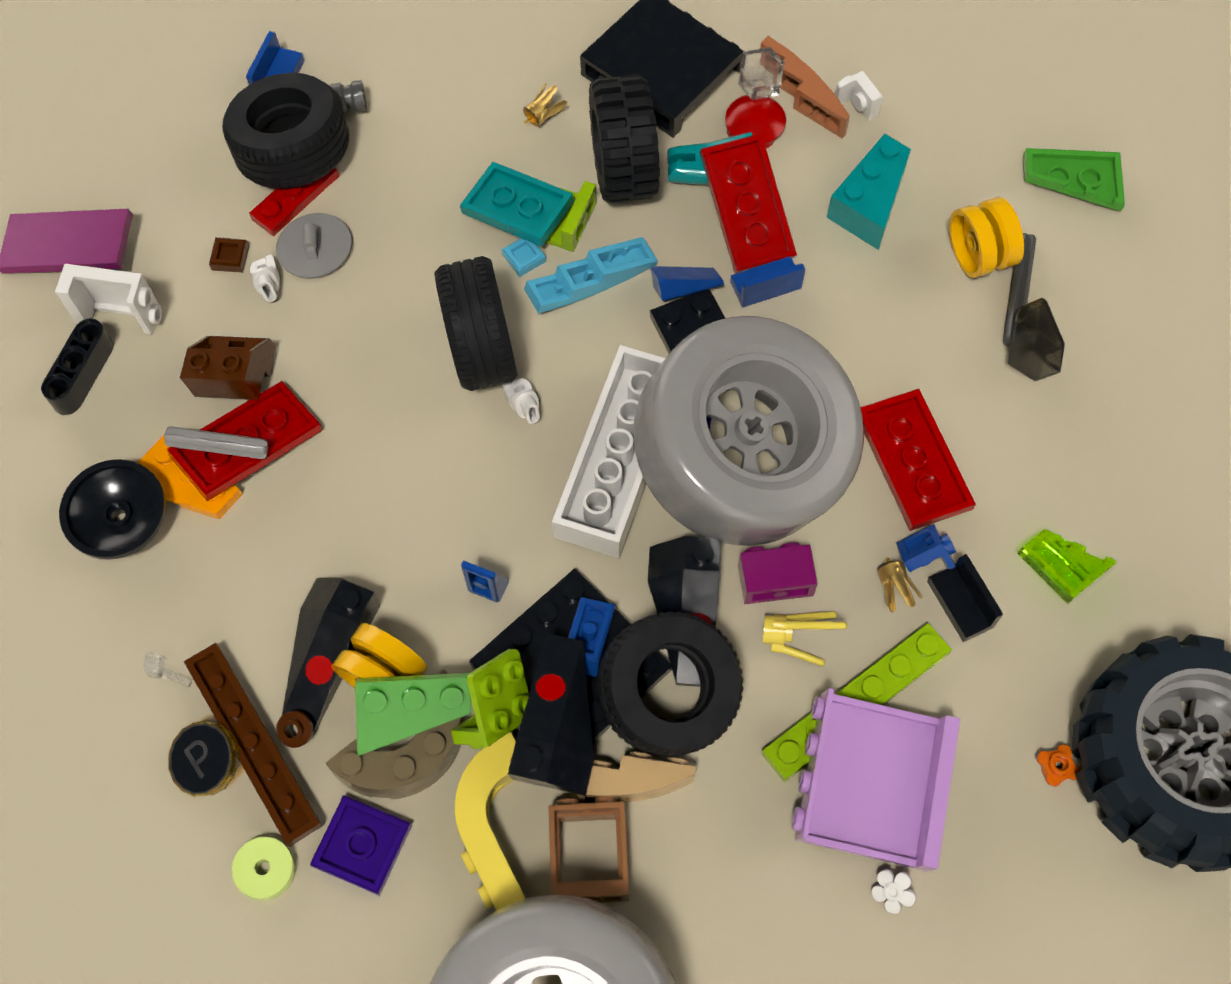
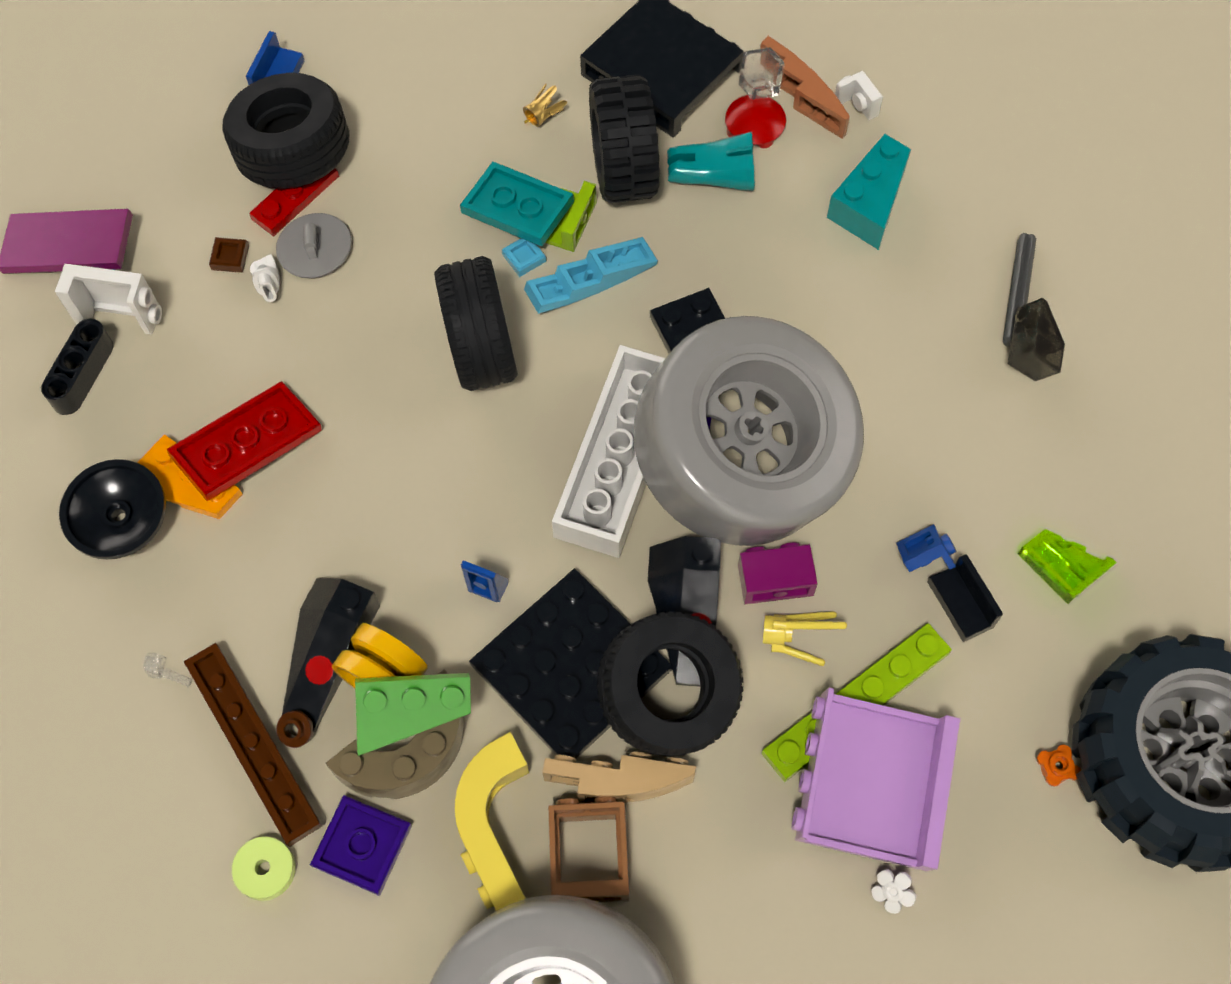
light grey axle [164,426,269,459] -> none
black tile [168,721,239,796] -> none
reddish brown piece [180,336,276,400] -> none
dark grey wheel [331,80,367,114] -> none
lime bracket [451,649,529,749] -> none
white piece [502,378,540,424] -> none
black wedge [508,634,595,796] -> none
blue slope [568,597,615,677] -> none
blue slope [650,266,724,301] -> none
red tile [700,133,797,274] -> none
blue panel [730,256,805,308] -> none
red plate [861,389,976,531] -> none
pearl gold piece [878,558,923,613] -> none
yellow wheel [949,196,1024,279] -> none
bright green wing [1023,148,1125,212] -> none

